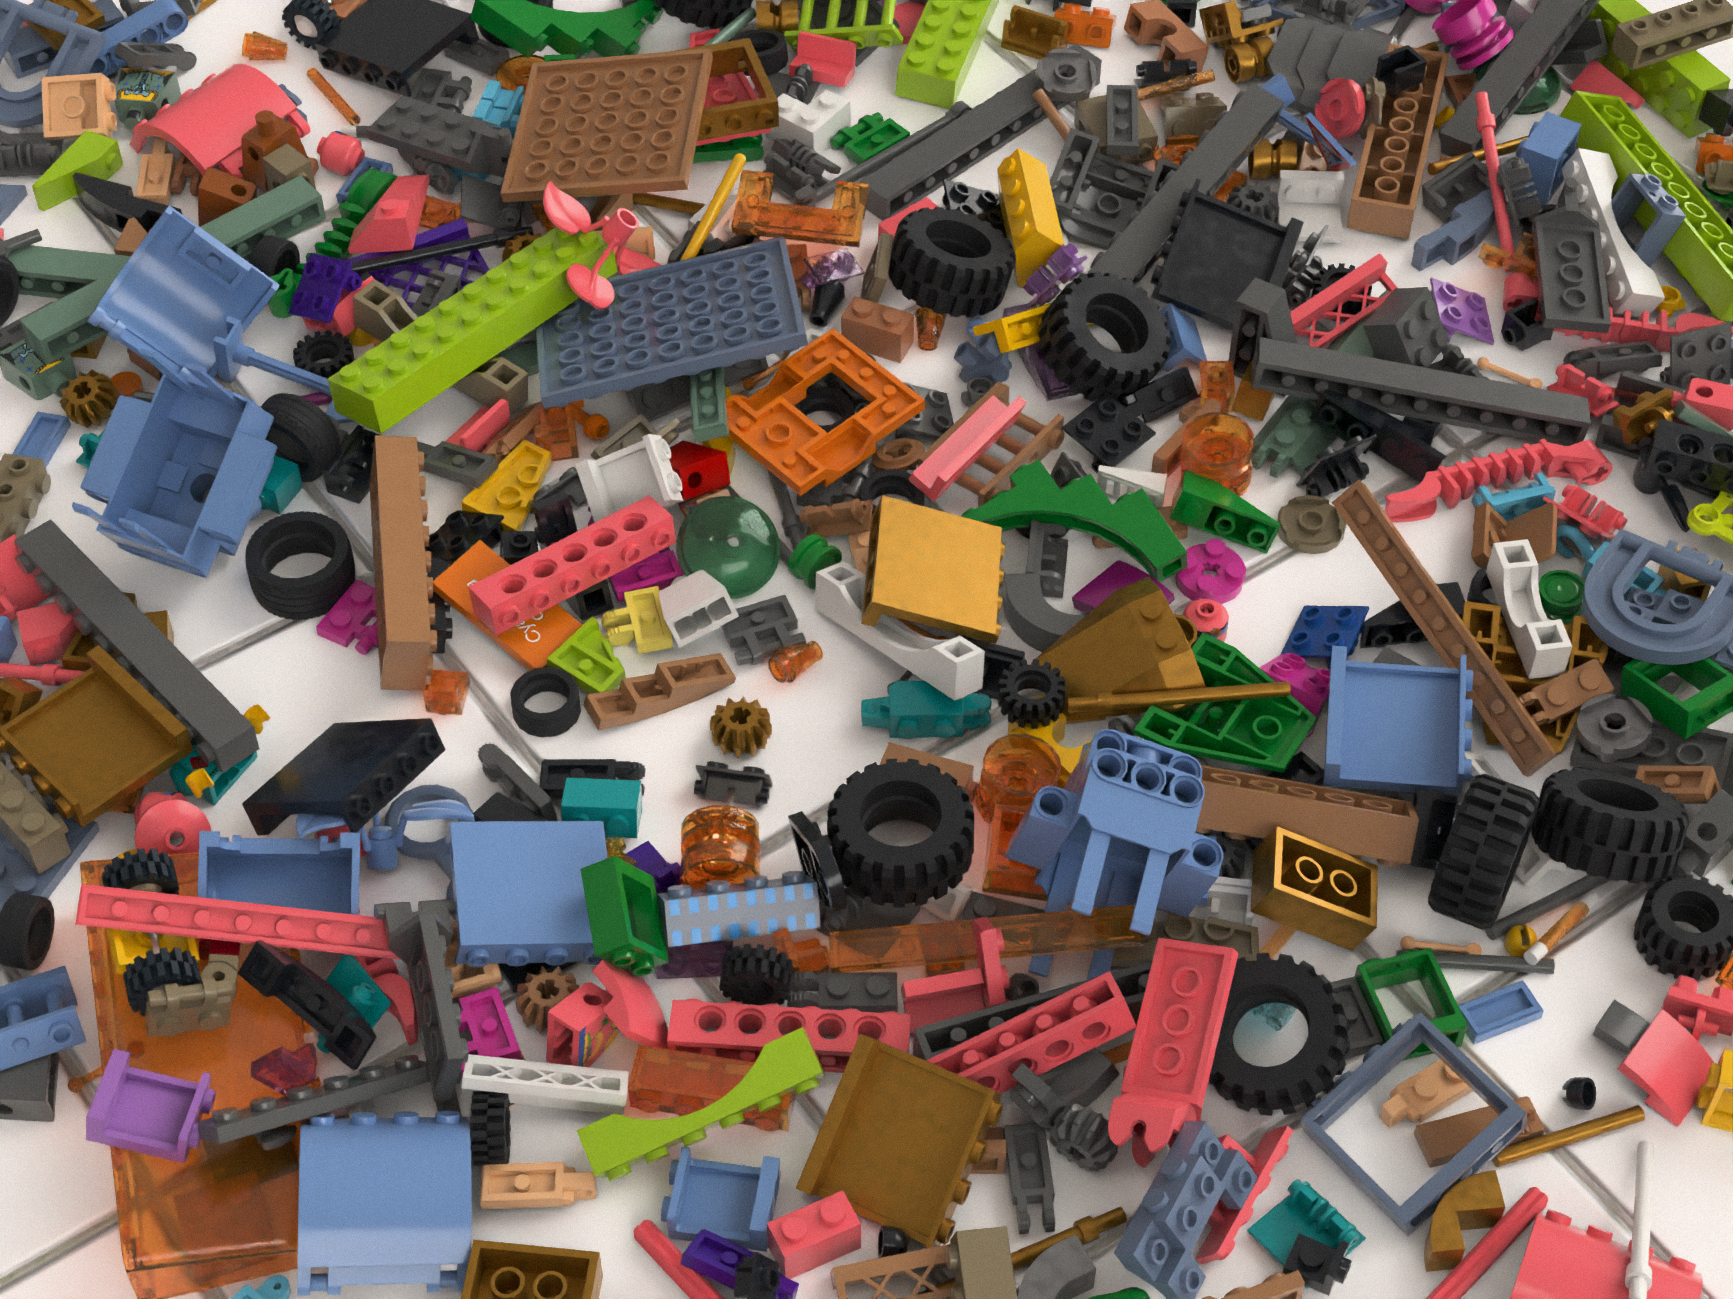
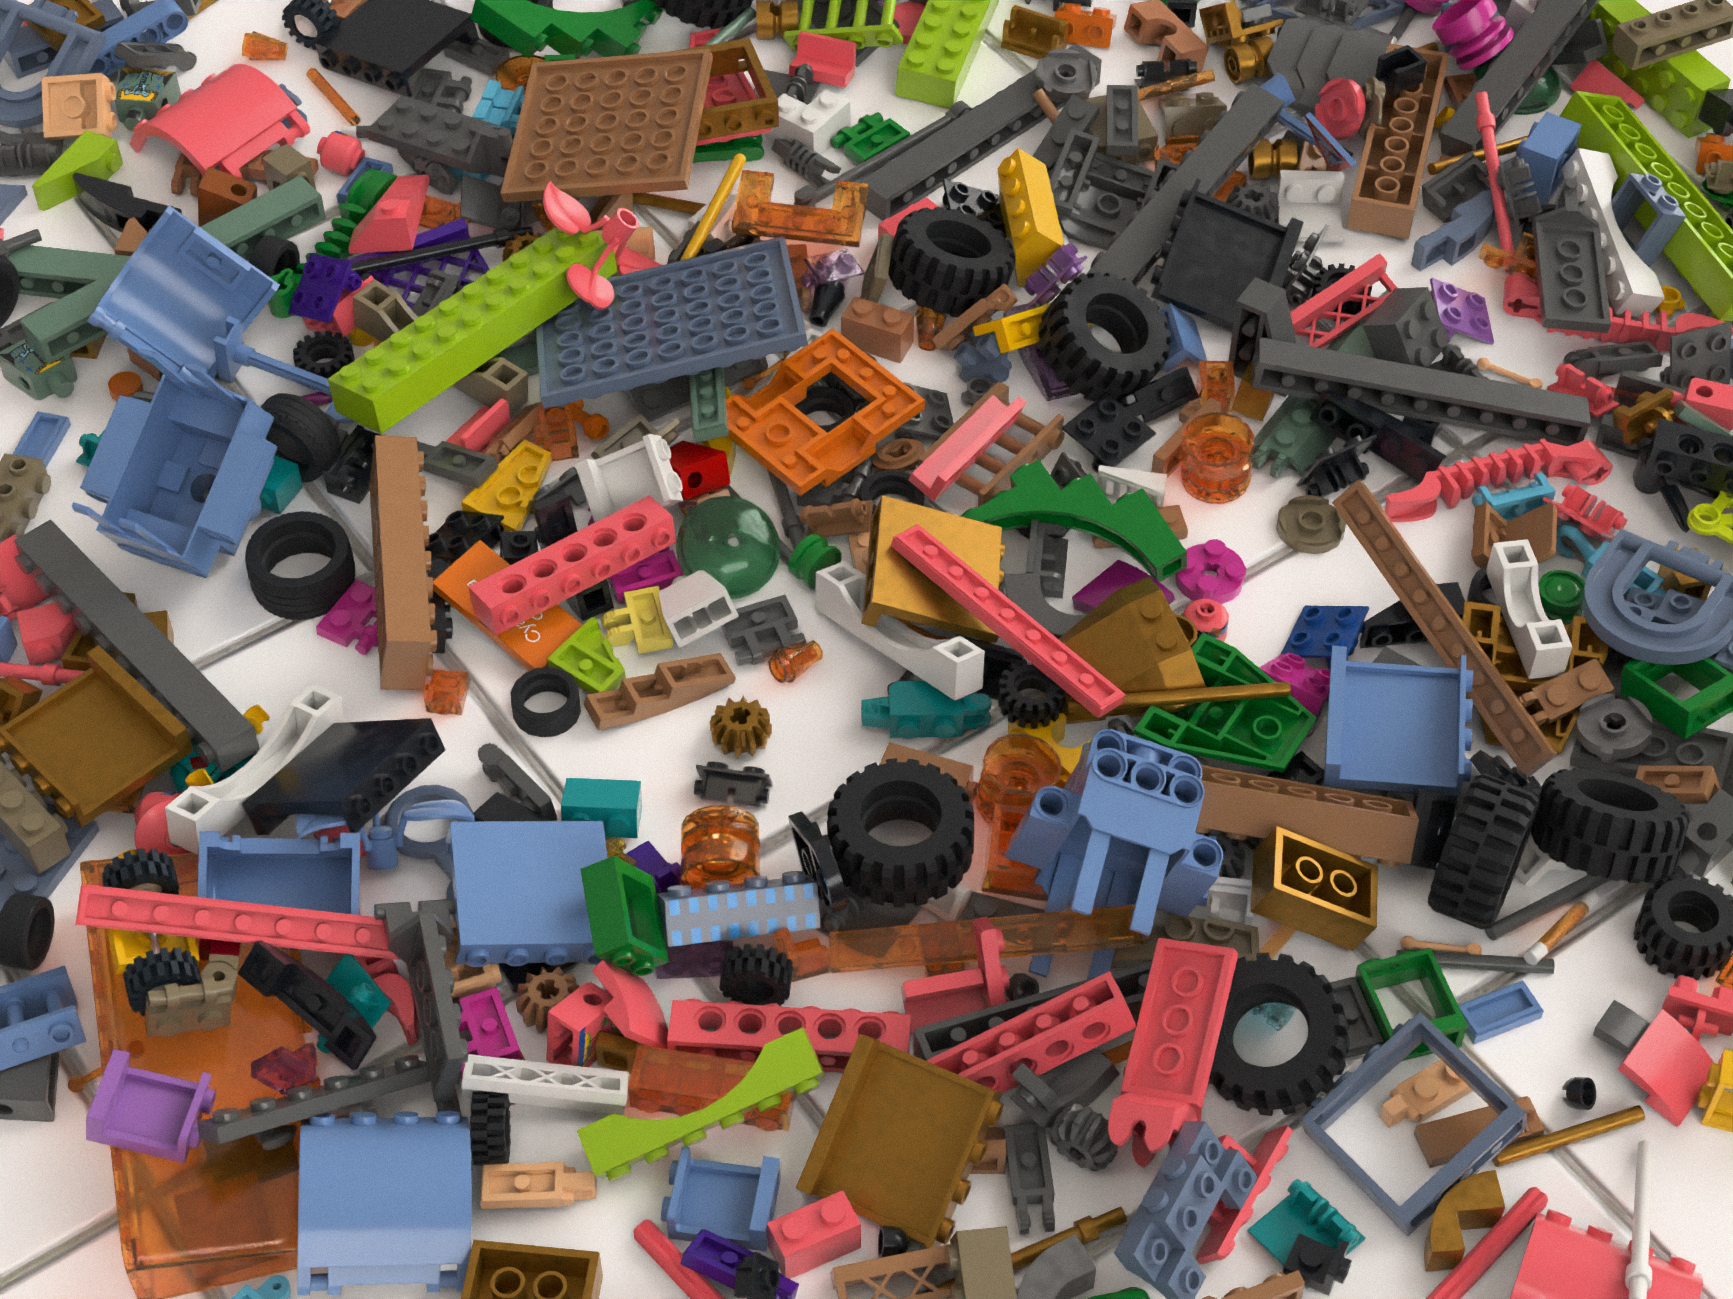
pearl gold gear [59,369,120,428] -> none
light nougat hinge [135,138,176,206] -> none
dark orange torso [241,110,308,191] -> none
black hinge [539,759,646,798] -> none
black tyre [733,29,789,76] -> none
dark grey hinge [758,153,820,201] -> none
dark grey hinge [787,971,898,1013] -> none
green slope [1170,470,1281,554] -> none
black window [1501,298,1554,351] -> none
yellow hinge [1504,925,1537,957] -> none
none -> white arch [165,684,344,855]
none -> pearl gold plate [595,1031,641,1075]
none -> coral tile [891,524,1126,718]
none -> medium nougat hinge [932,284,1018,351]
none -> dark grey plate [1032,94,1100,179]
none -> black hinge [1470,749,1542,797]

